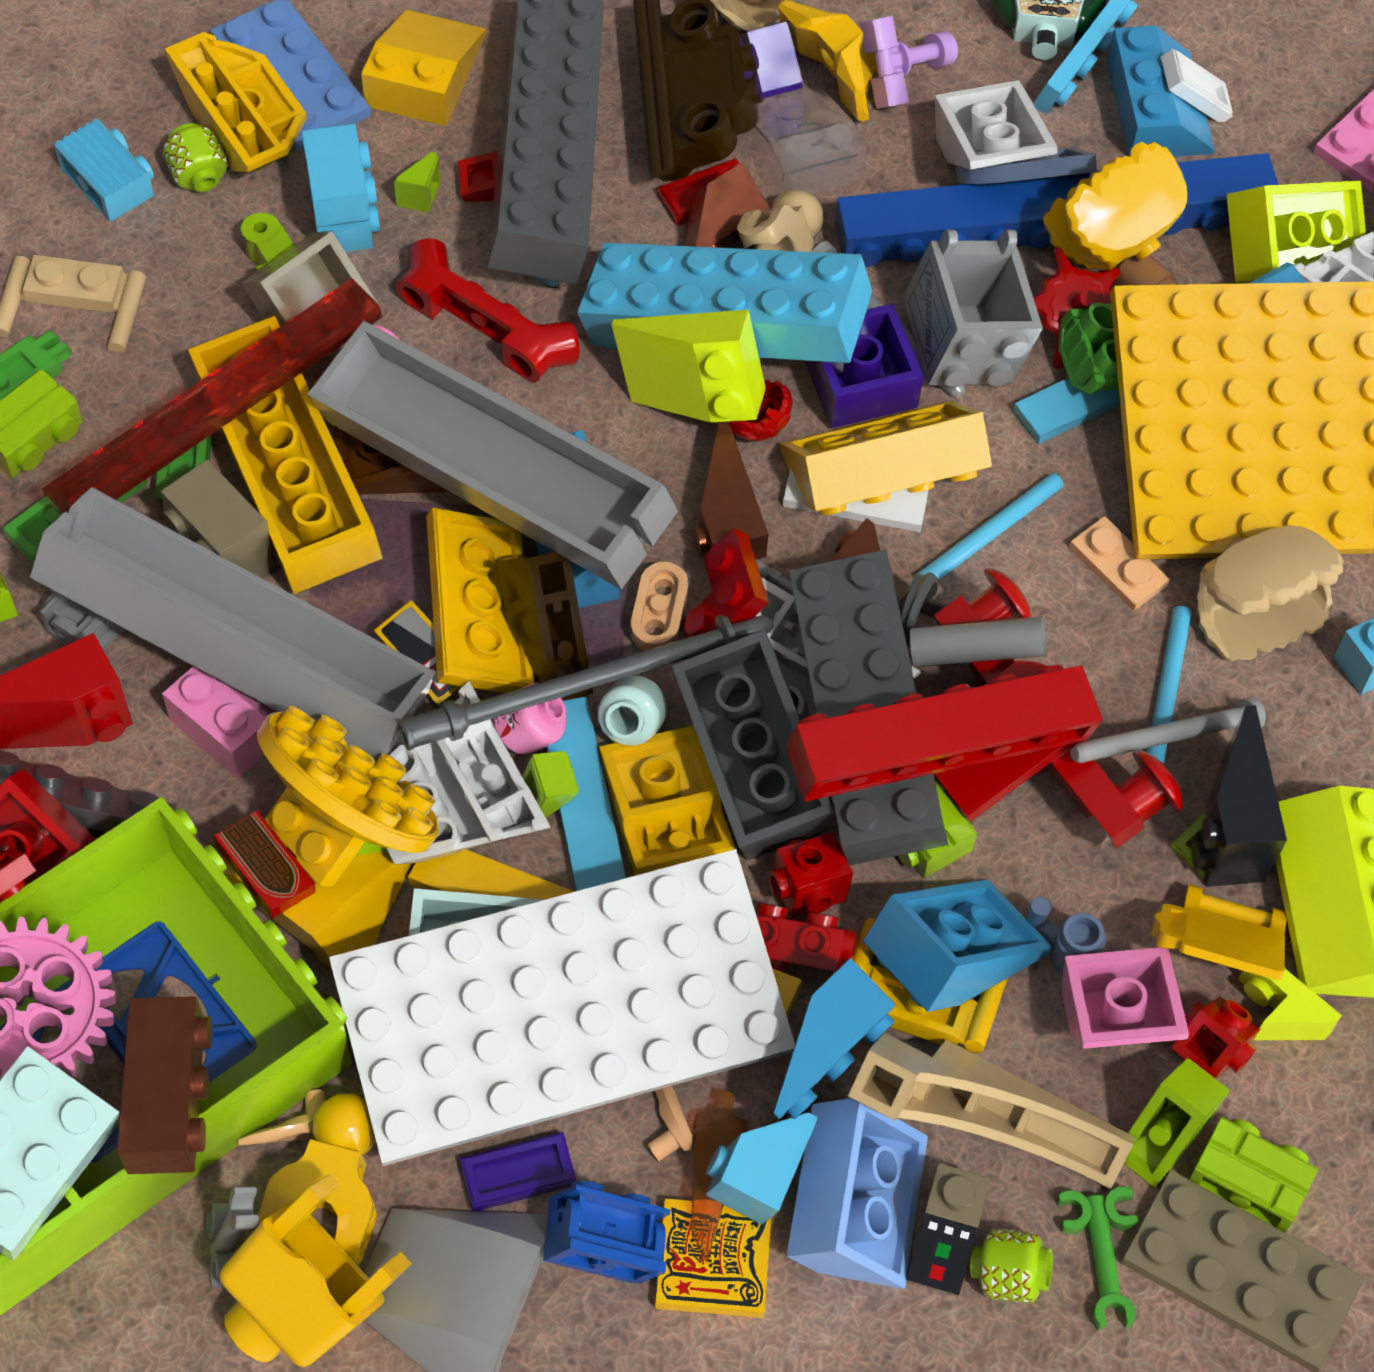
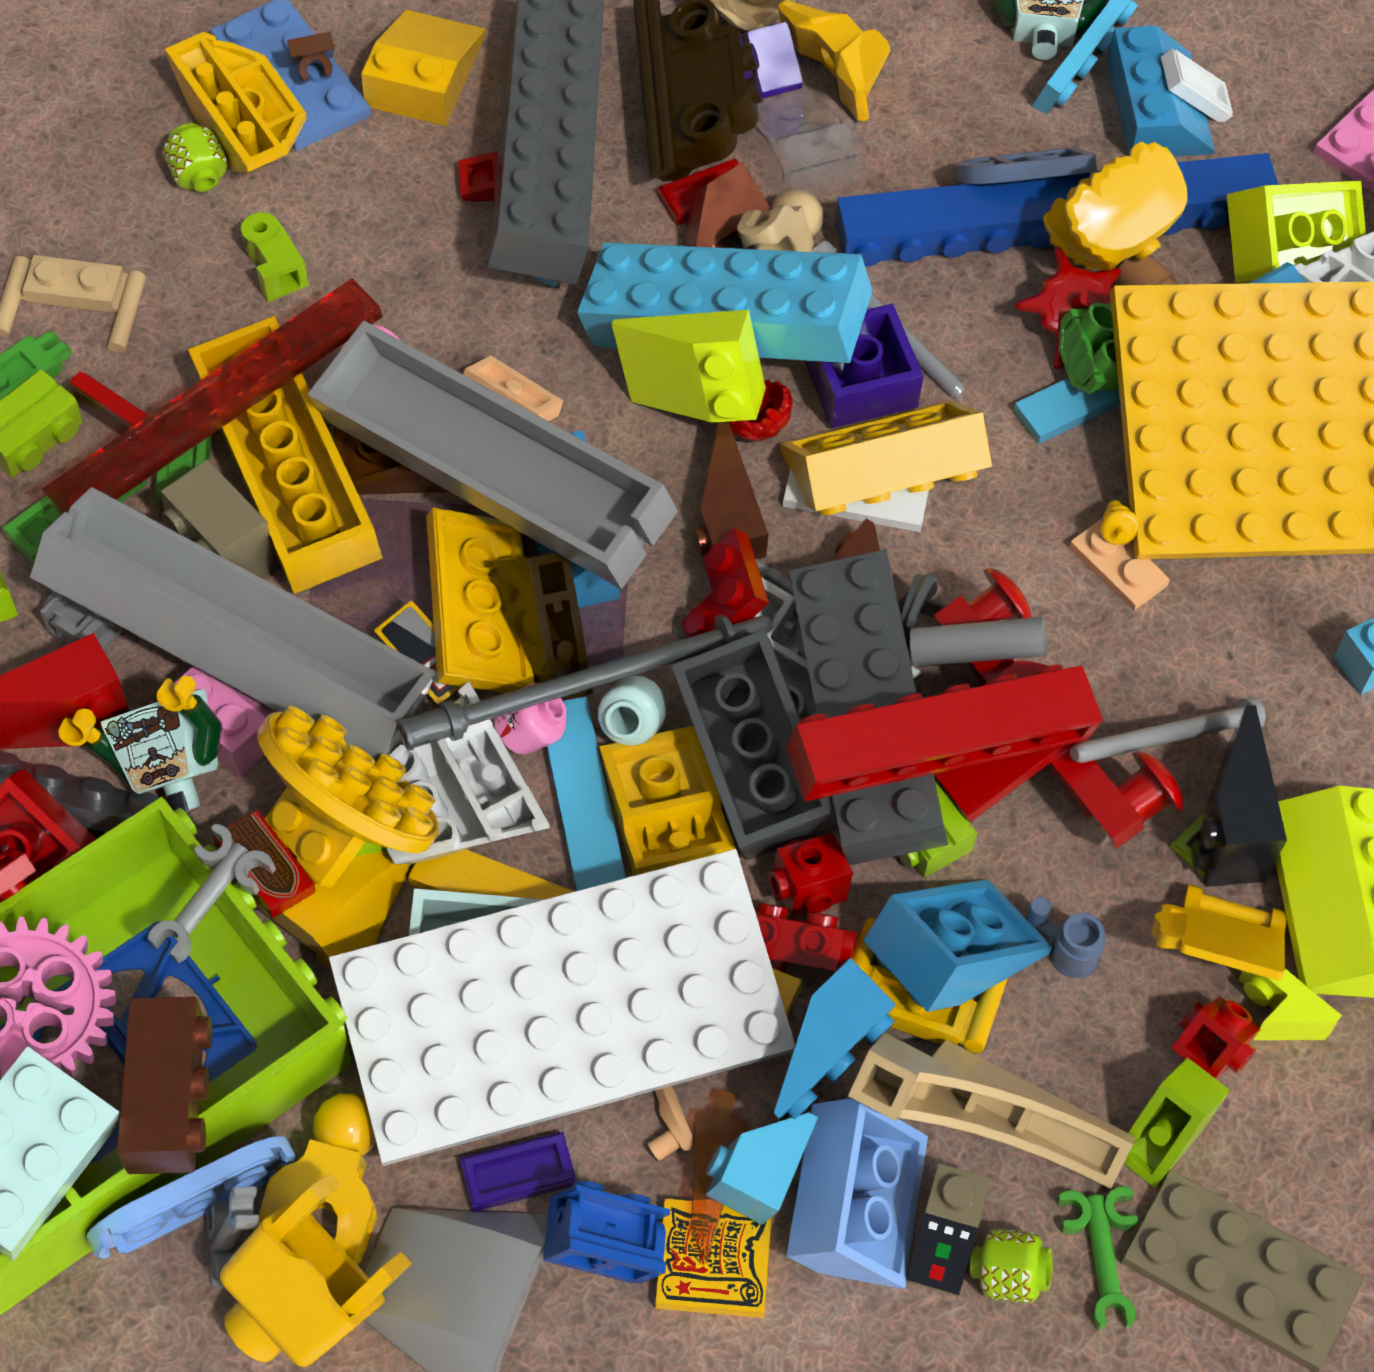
medium azure brick [54,118,154,222] -> none
light nougat bar [237,1089,326,1145] -> none
dark tan piece [241,231,381,360] -> none
medium azure piece [302,124,380,252] -> none
lime slope [394,152,441,212] -> none
red plate [396,238,580,383] -> none
lime slope [522,751,579,818] -> none
light nougat plate [631,562,688,651] -> none
lavender bar [860,16,958,109] -> none
light grey container [902,230,1043,387] -> none
medium azure bar [915,473,1064,580] -> none
white slope [935,80,1057,170] -> none
bright pink slope [1061,947,1189,1049] -> none
medium azure bar [1146,606,1192,764] -> none
lime brick [1189,1117,1319,1233] -> none
tan animal [1196,525,1344,661] -> none
none -> torso [58,676,223,812]
none -> red tile [69,371,156,453]
none -> light blue tile [86,1136,296,1259]
none -> light grey bar [148,824,276,964]
none -> reddish brown tile [286,32,334,83]
none -> light nougat plate [463,355,563,421]
none -> yellow hair [1100,500,1140,545]

